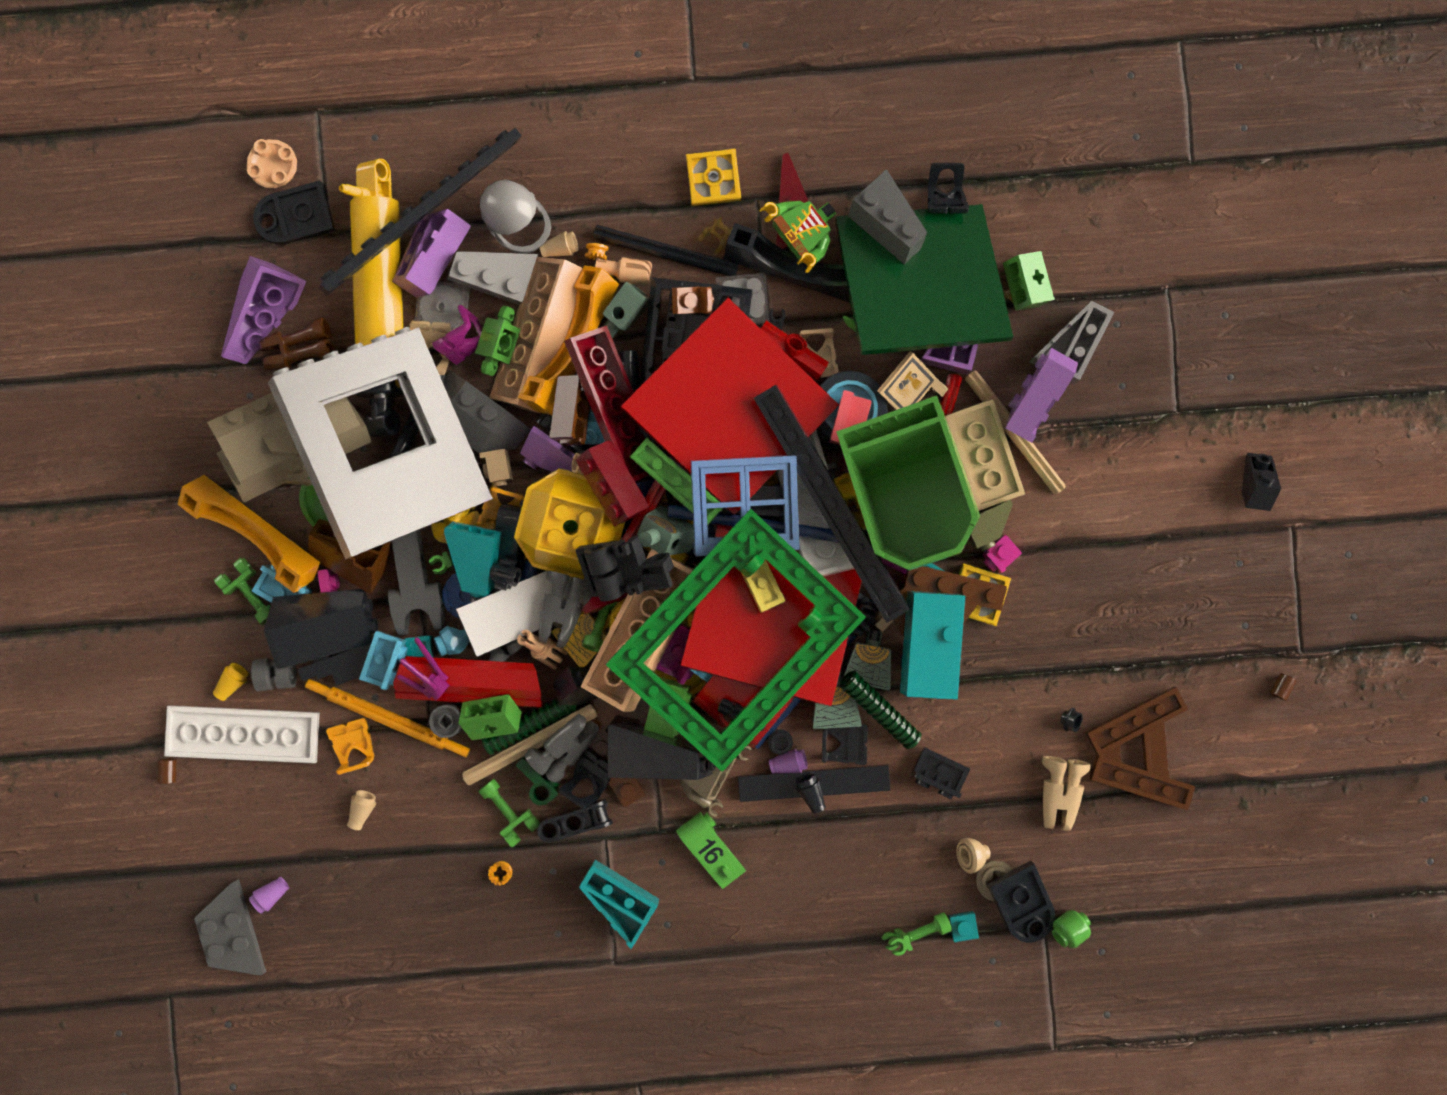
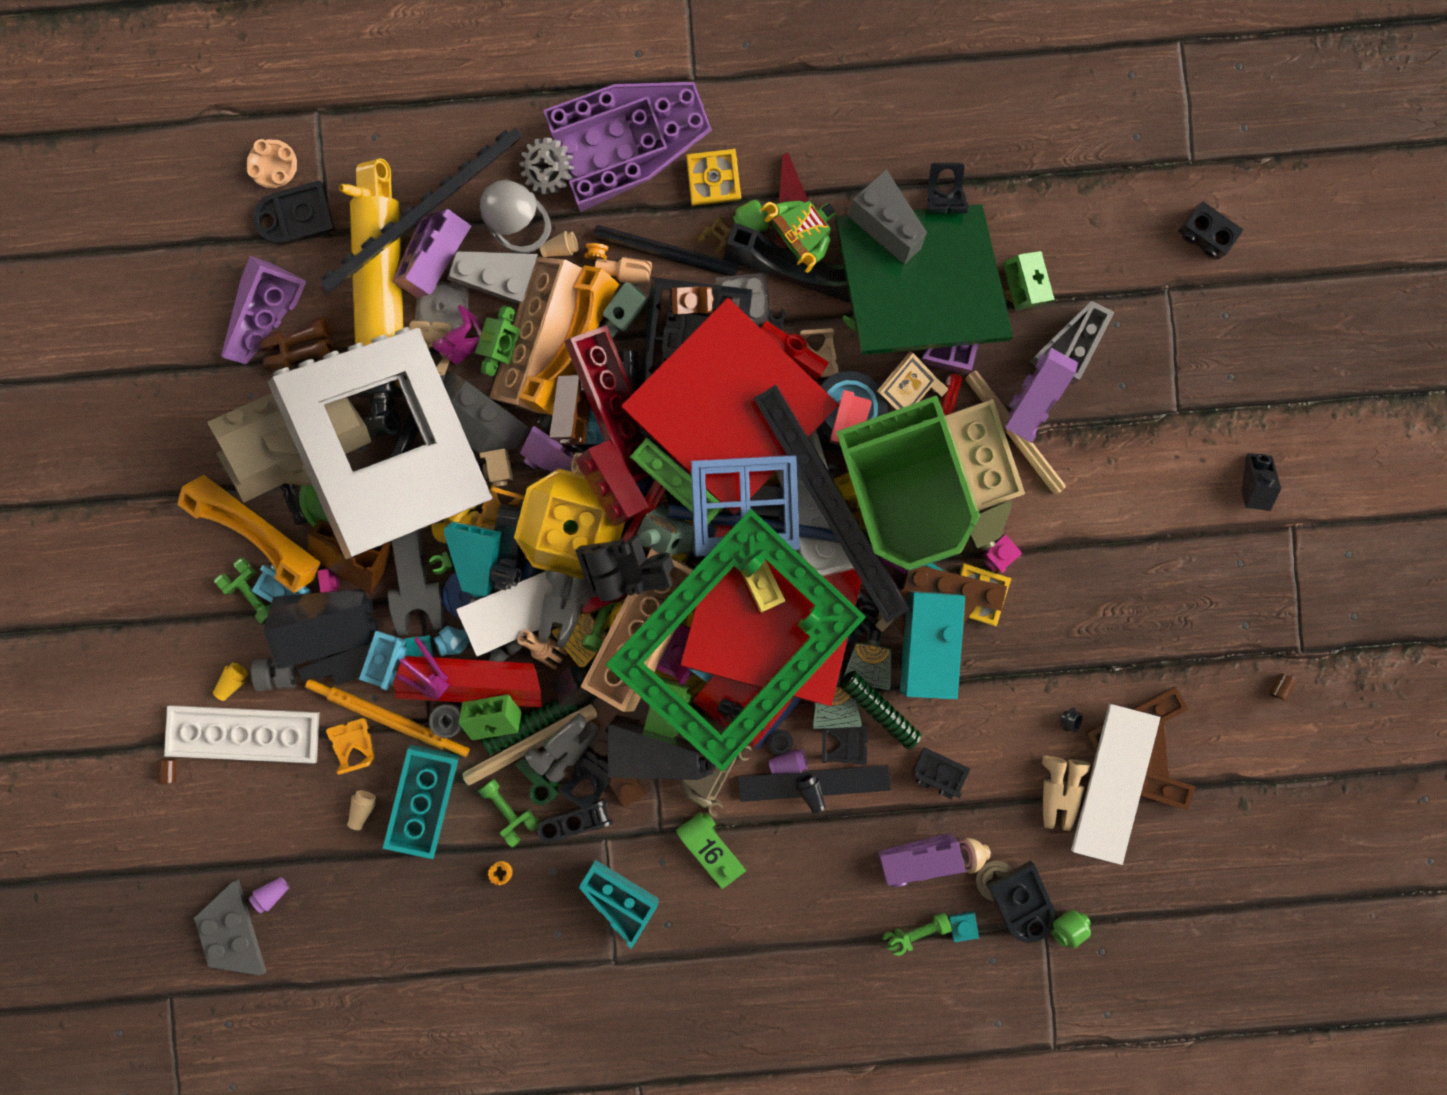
none -> black axle [279,483,308,525]
none -> teal brick [383,744,460,859]
none -> light grey gear [519,137,574,194]
none -> medium lavender wedge [543,82,712,212]
none -> bright green head [733,200,769,233]
none -> medium lavender wedge [878,833,966,887]
none -> white tile [1071,704,1160,865]
none -> black brick [1177,201,1244,260]

